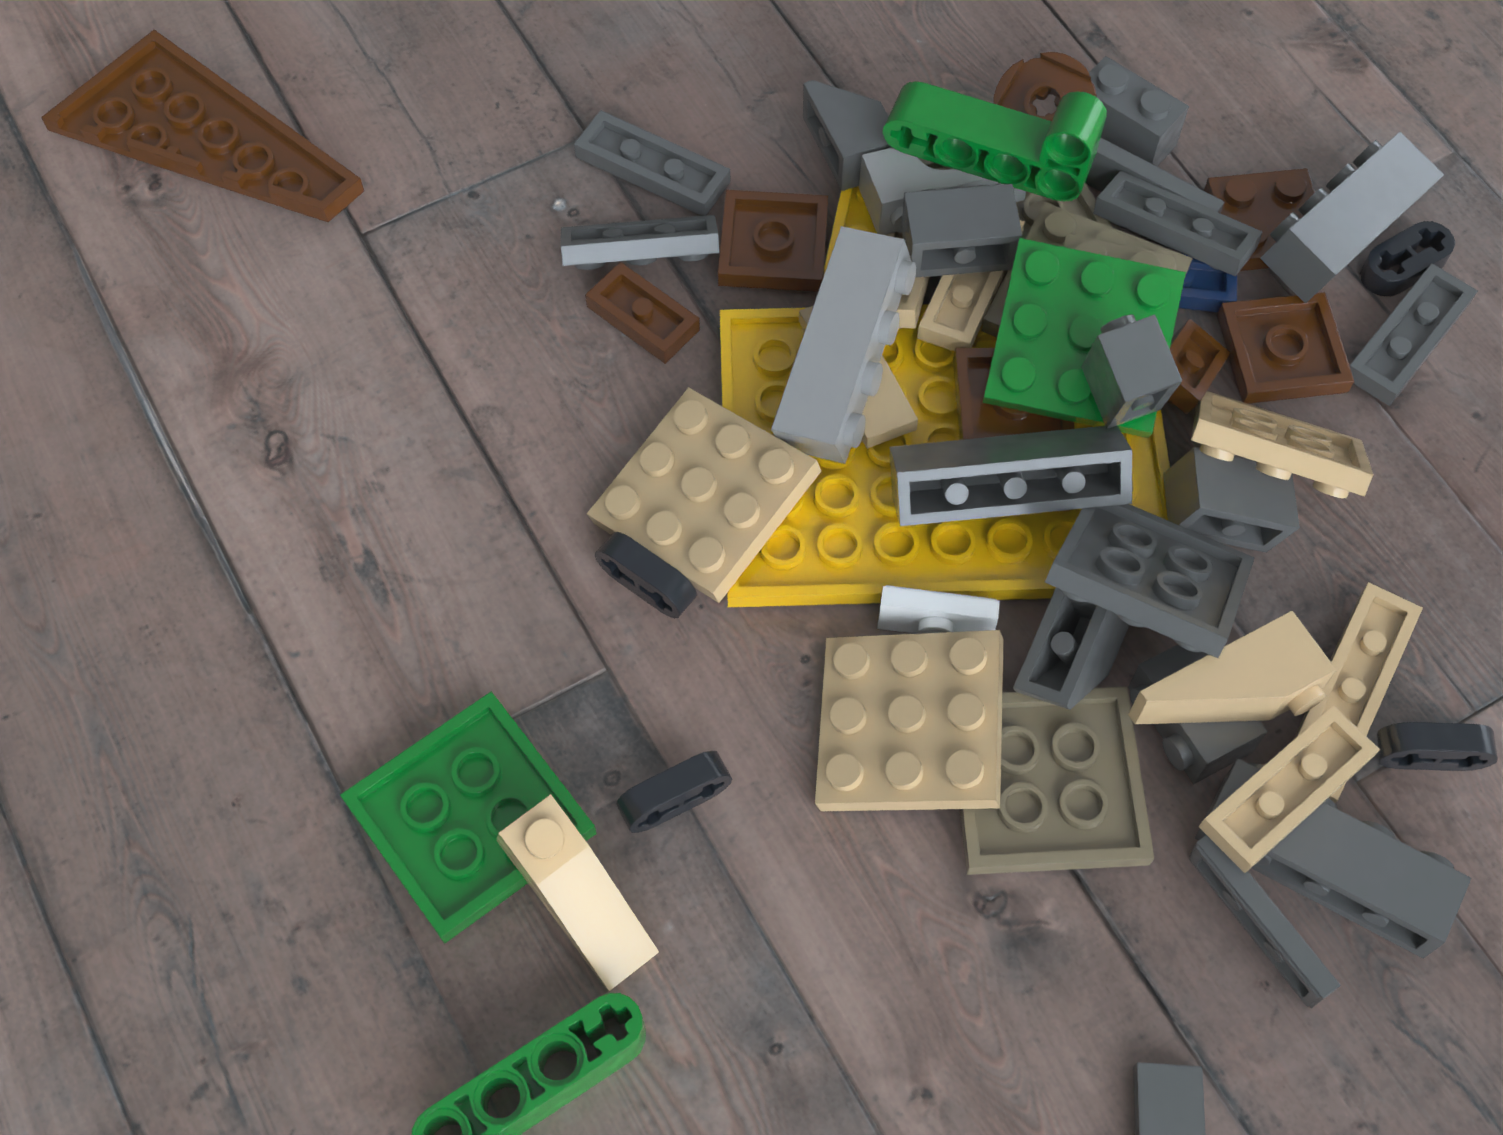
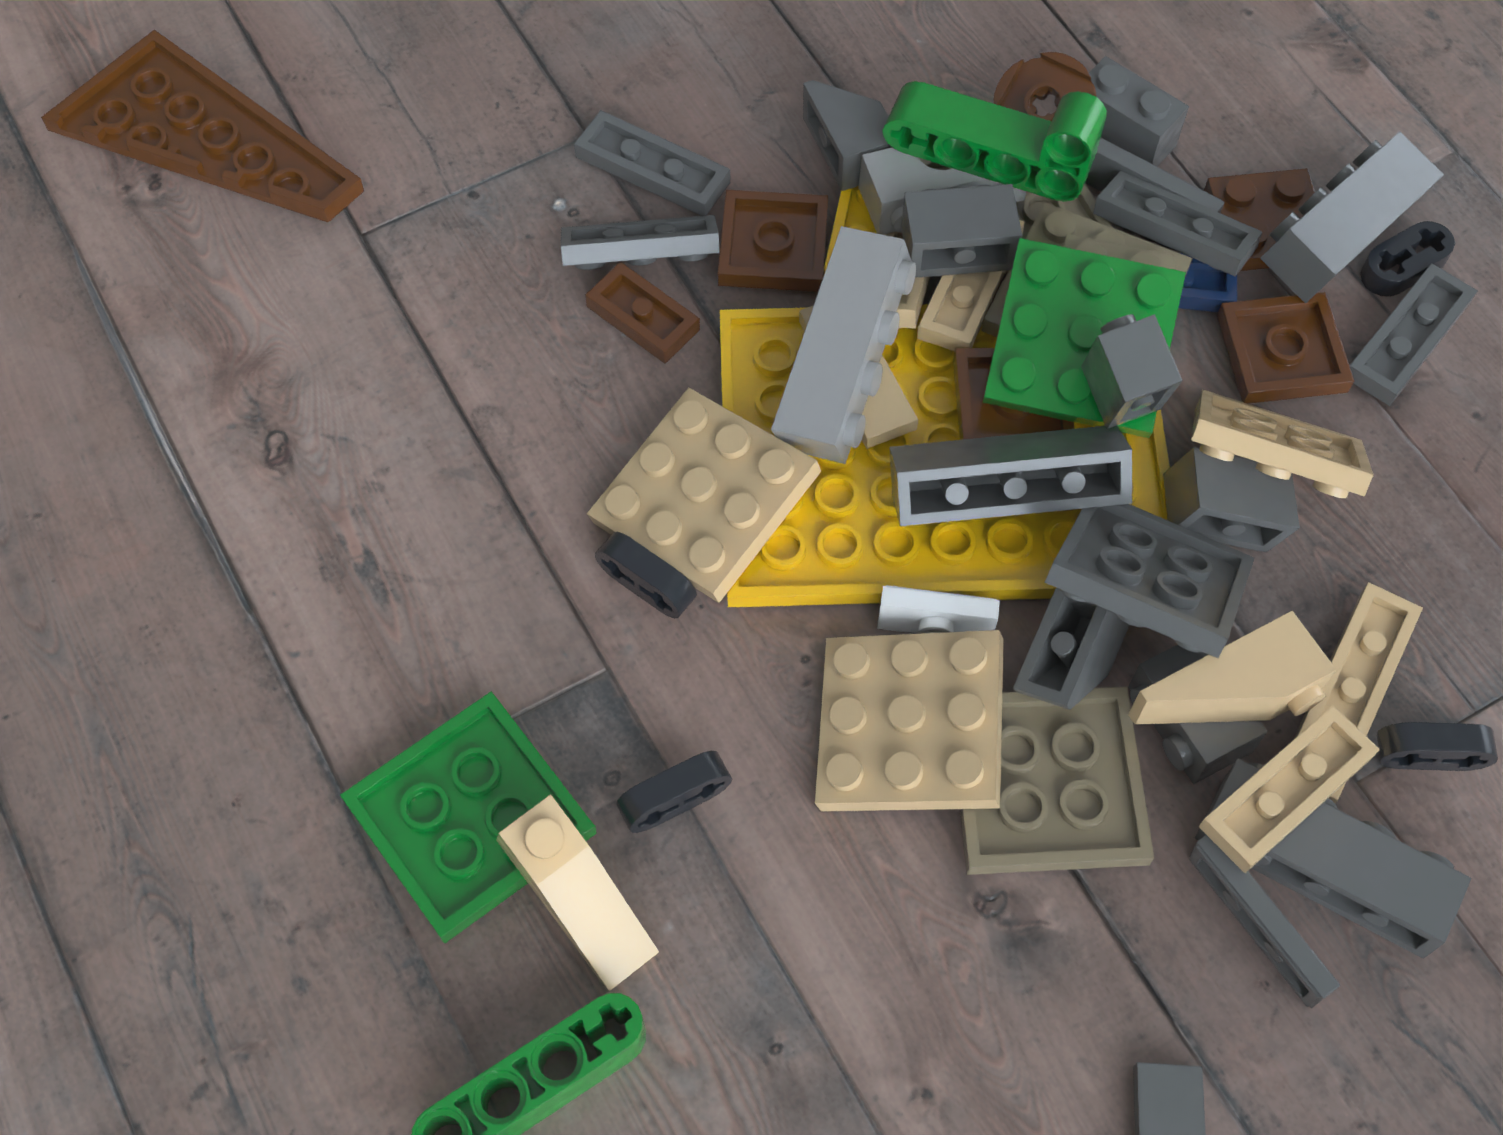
reddish brown plate [1167,319,1231,415] -> none

